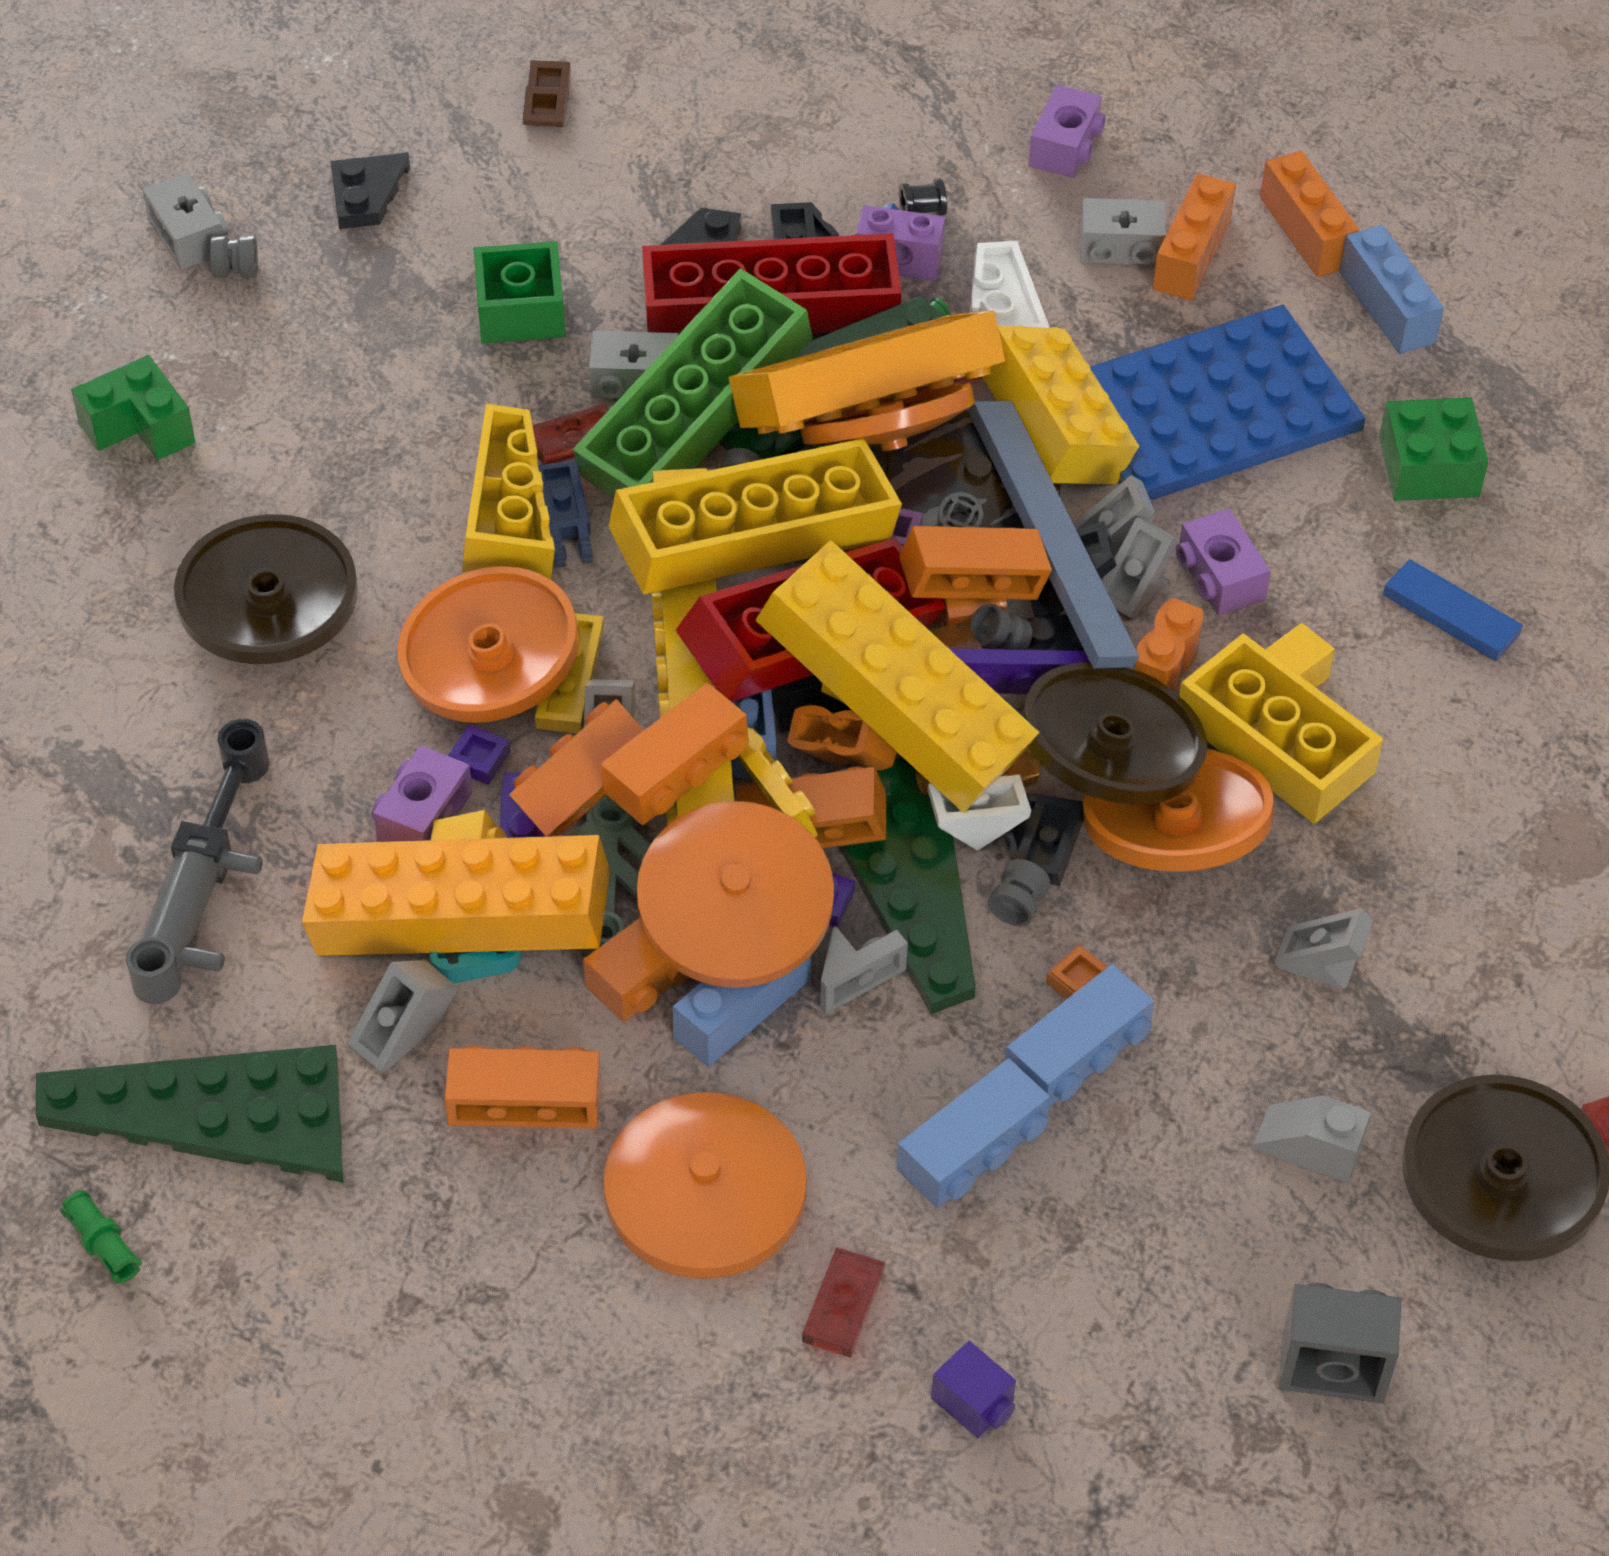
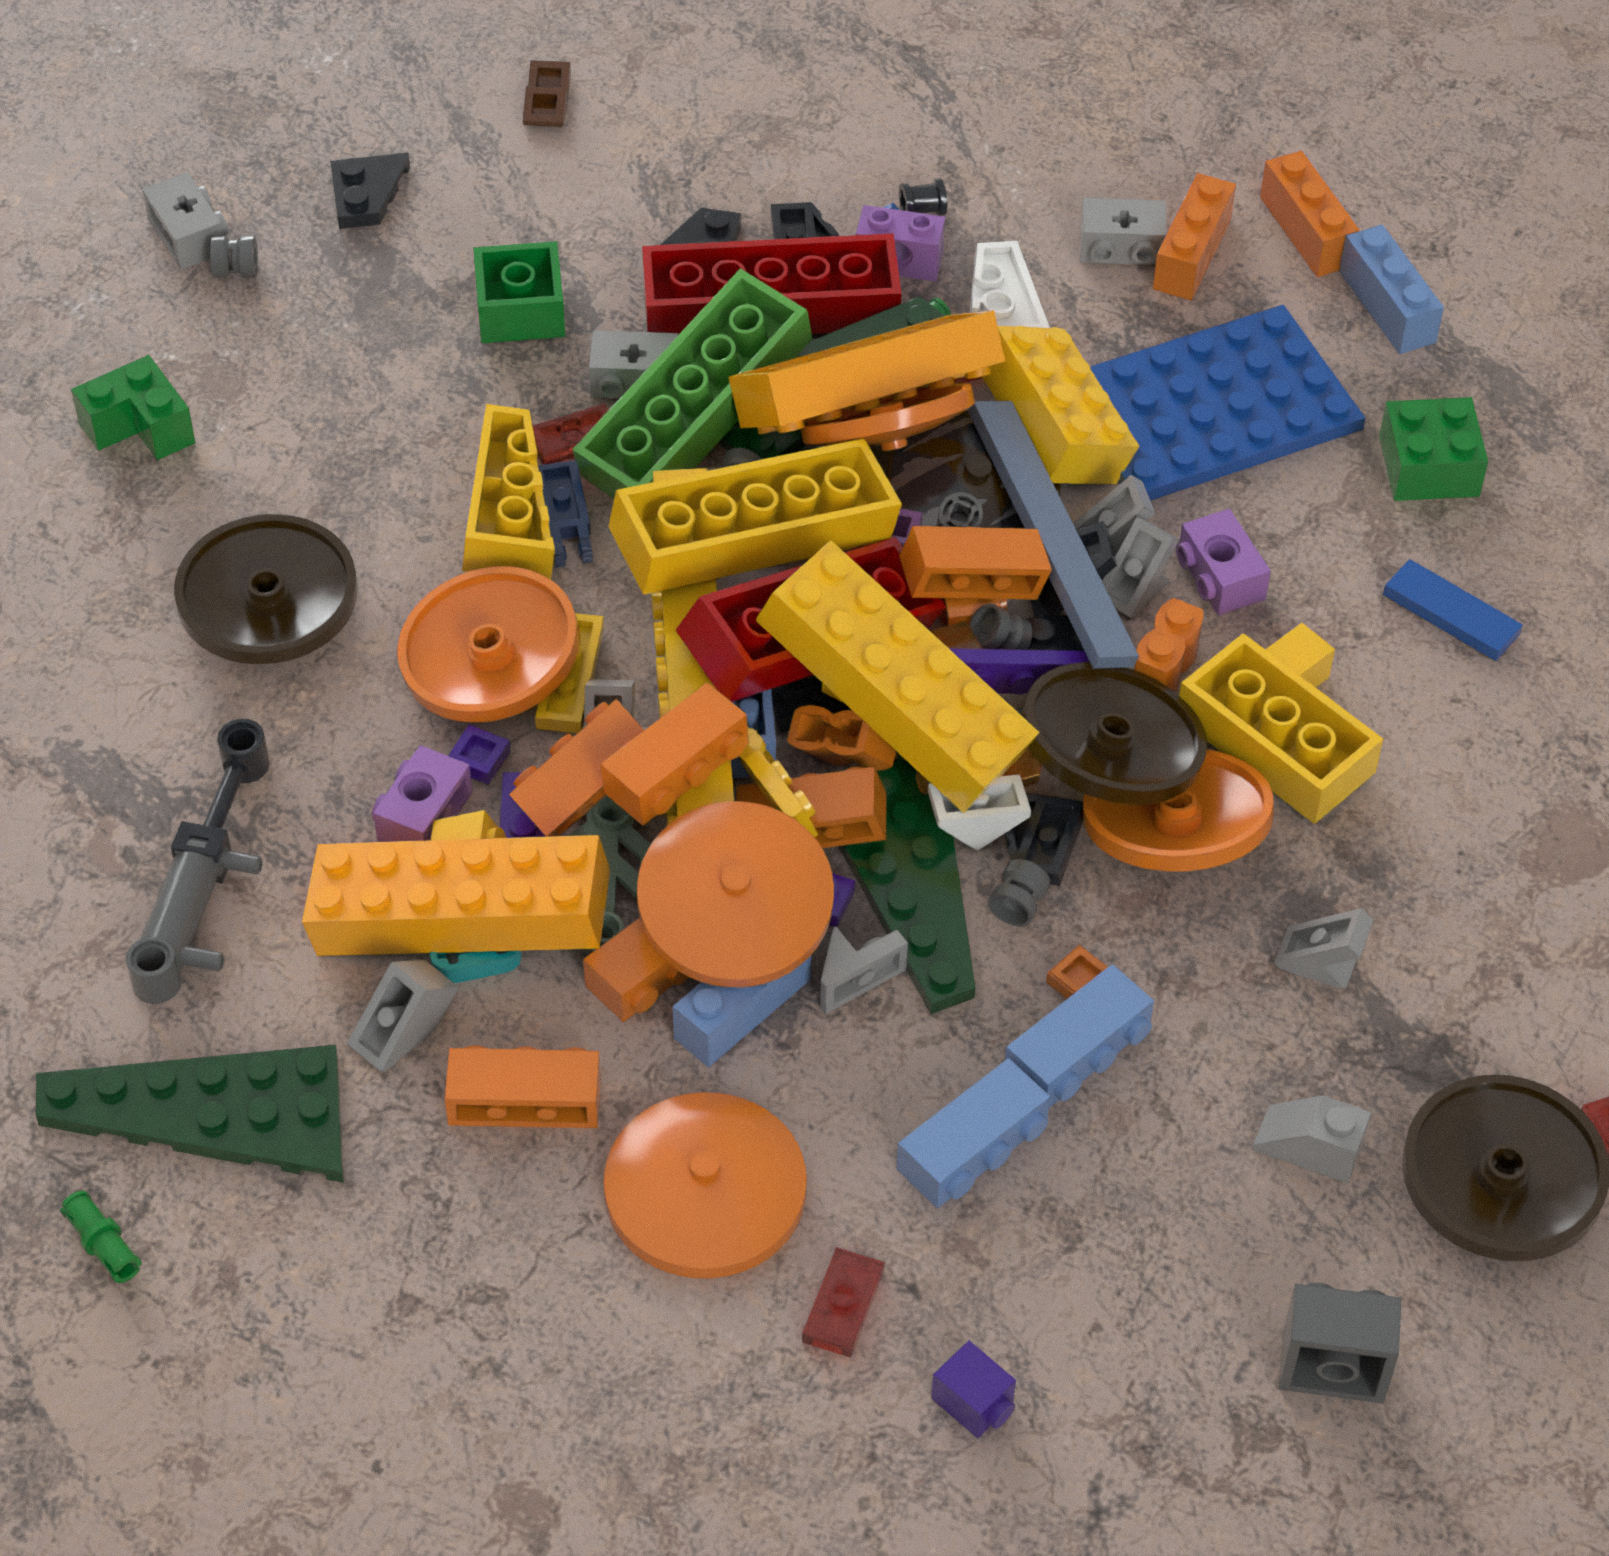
medium lavender brick [1028,84,1106,178] -> none

